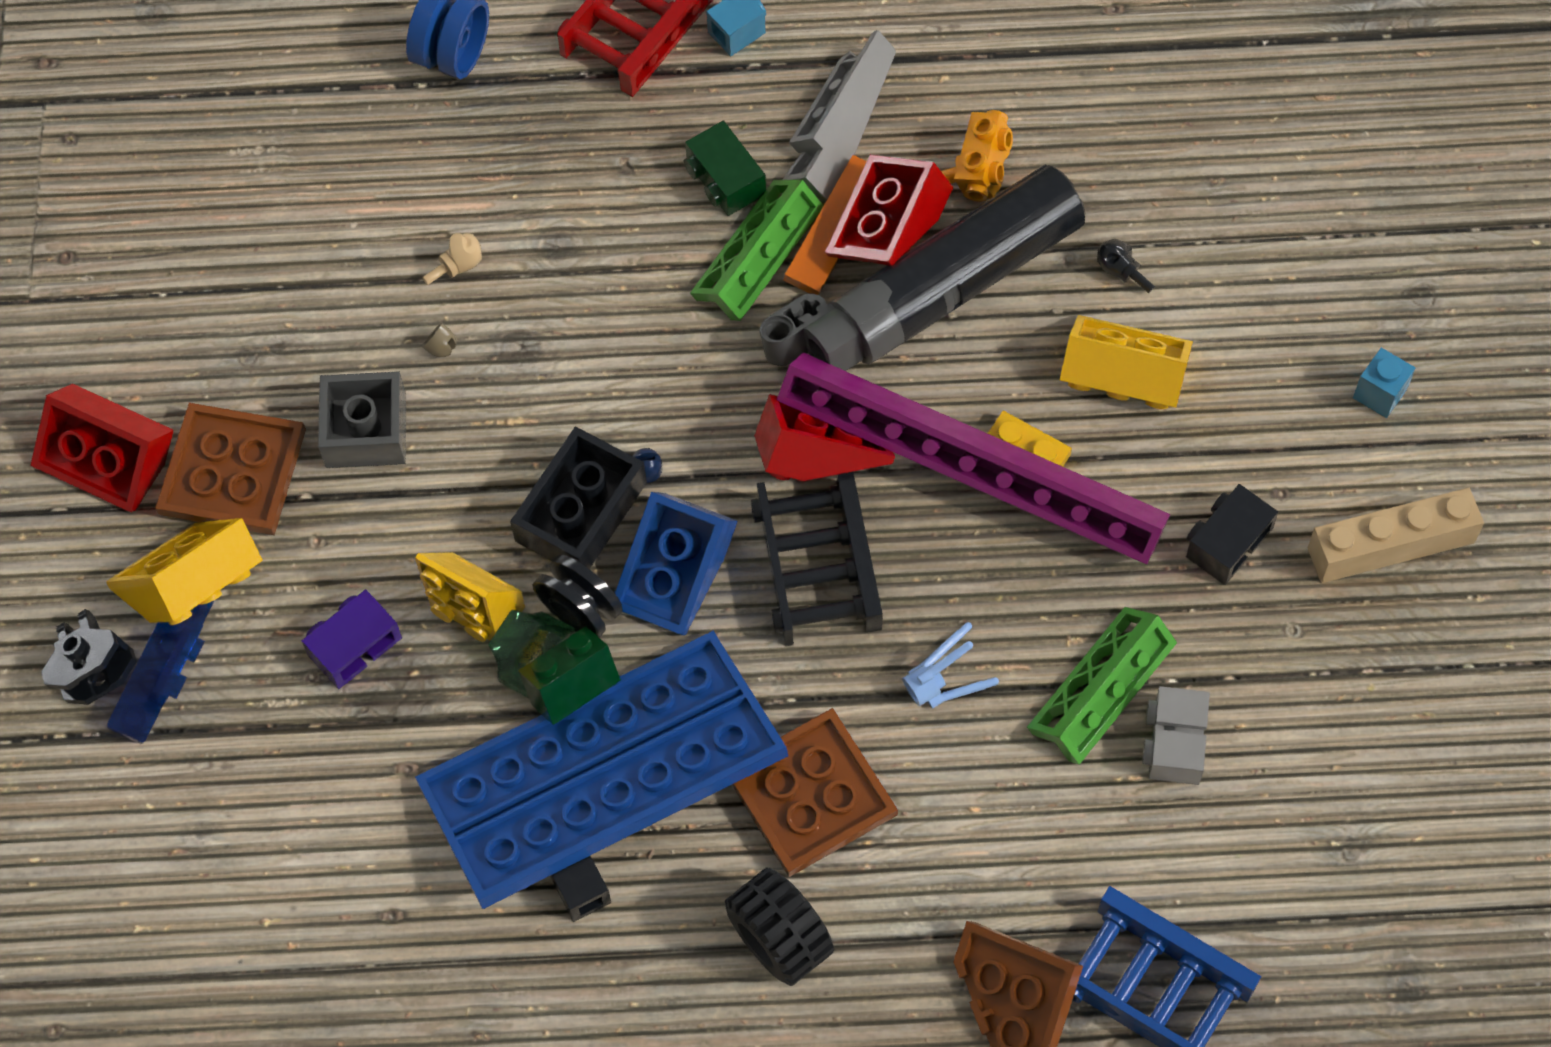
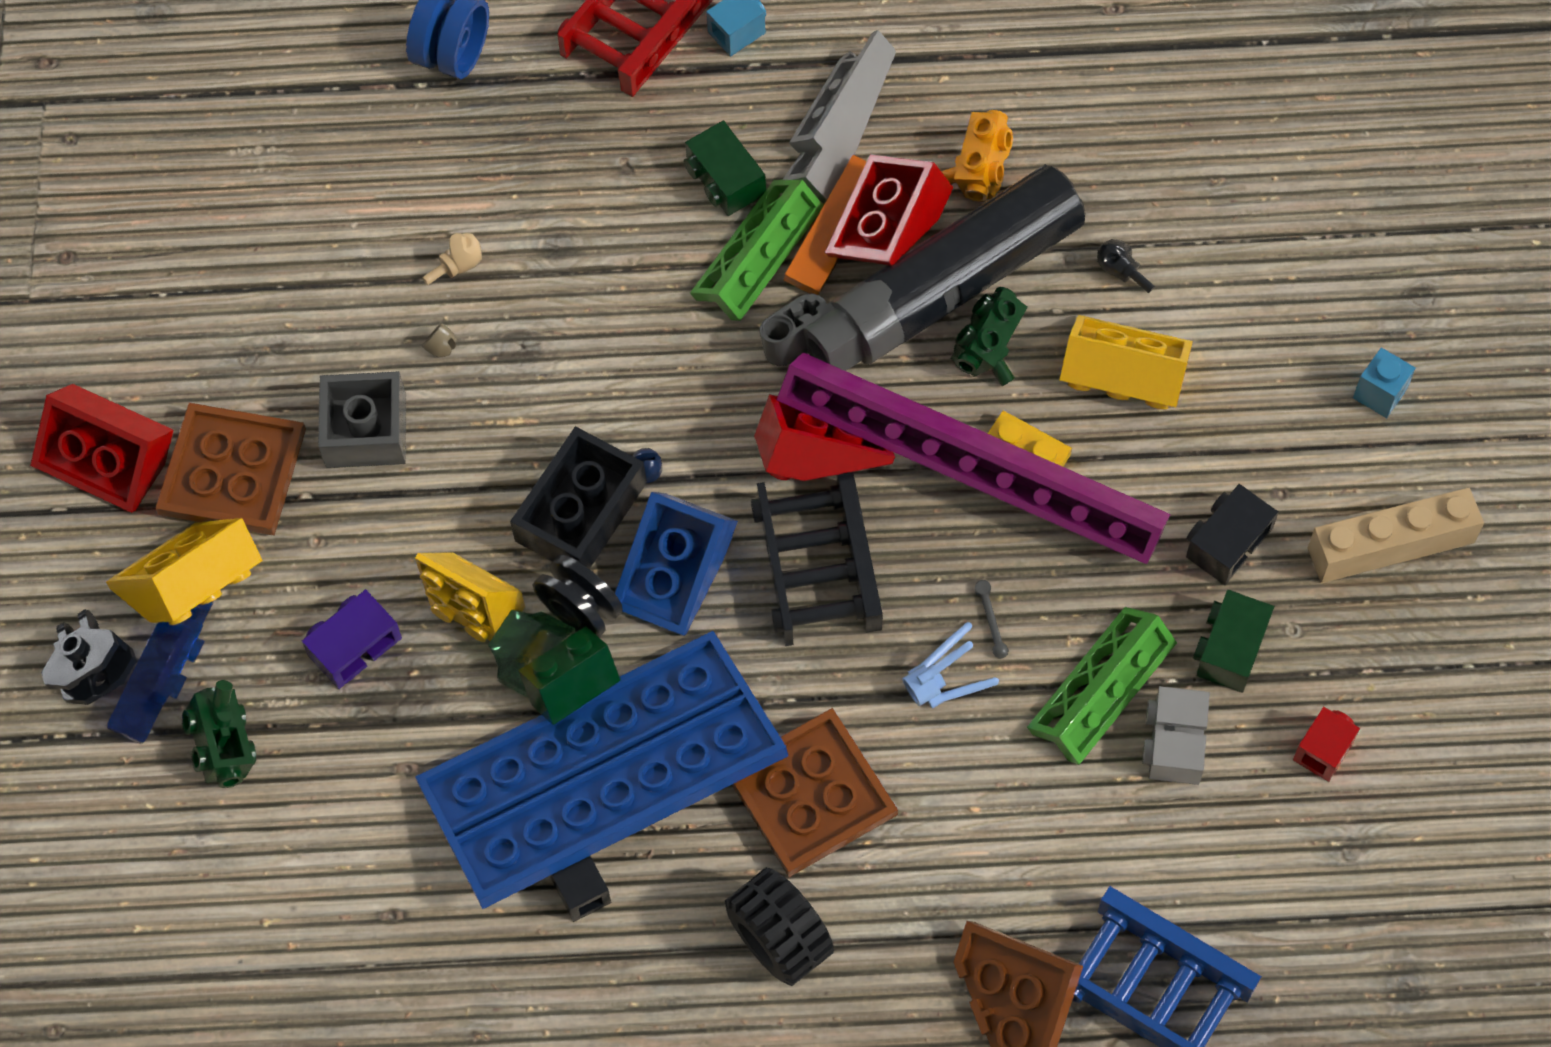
none -> dark green brick [182,680,256,788]
none -> dark green brick [950,287,1028,386]
none -> dark grey hinge [975,580,1009,659]
none -> dark green brick [1193,589,1275,693]
none -> red brick [1293,706,1360,782]

